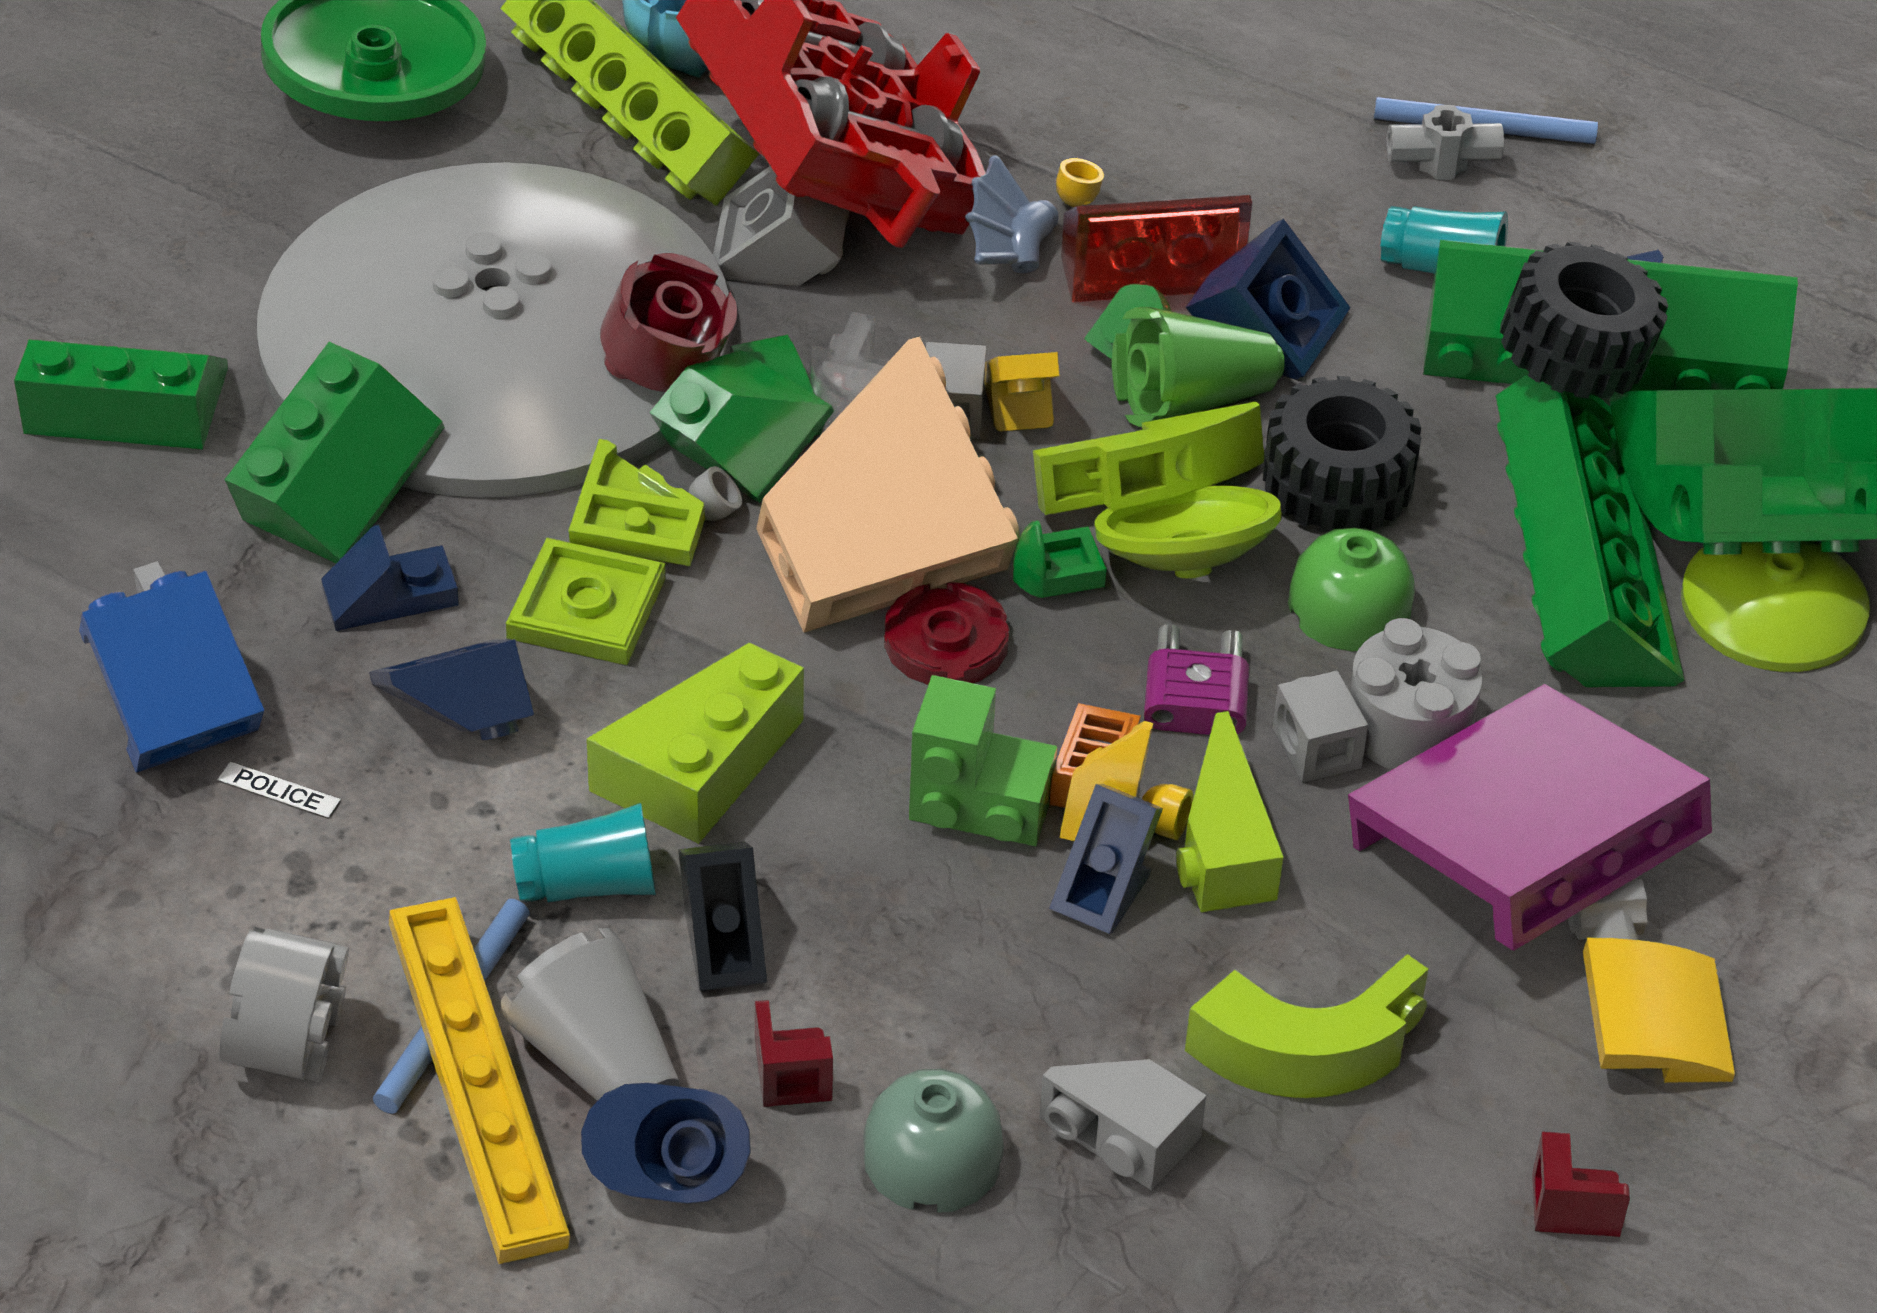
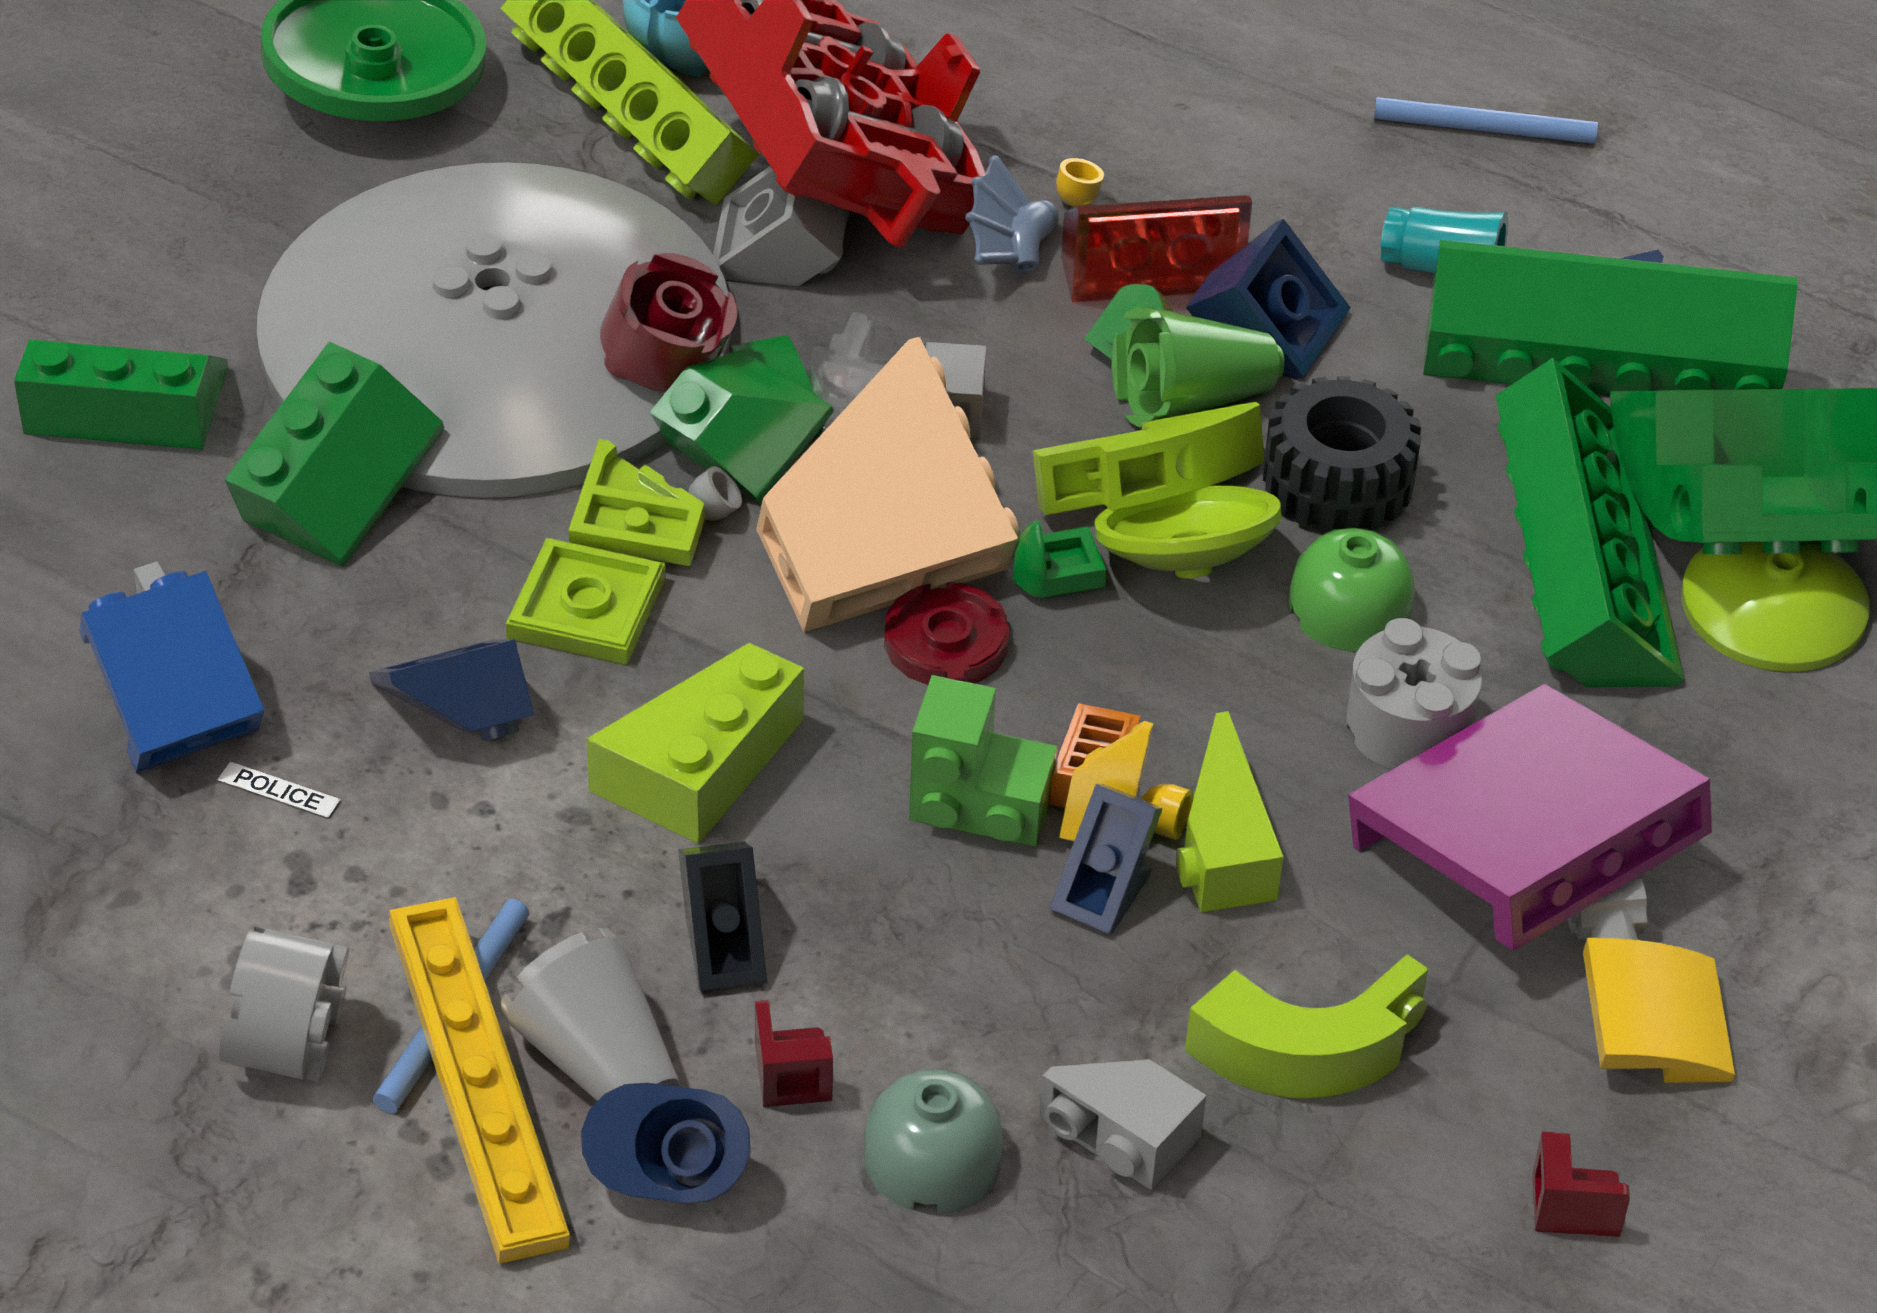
dark blue slope [321,525,459,631] -> none
teal plant [510,803,656,903] -> none
yellow slope [984,352,1060,431] -> none
magenta piece [1144,624,1250,735] -> none
light grey brick [1272,671,1368,783] -> none
light grey axle [1386,105,1504,180] -> none
black tyre [1500,242,1668,399] -> none

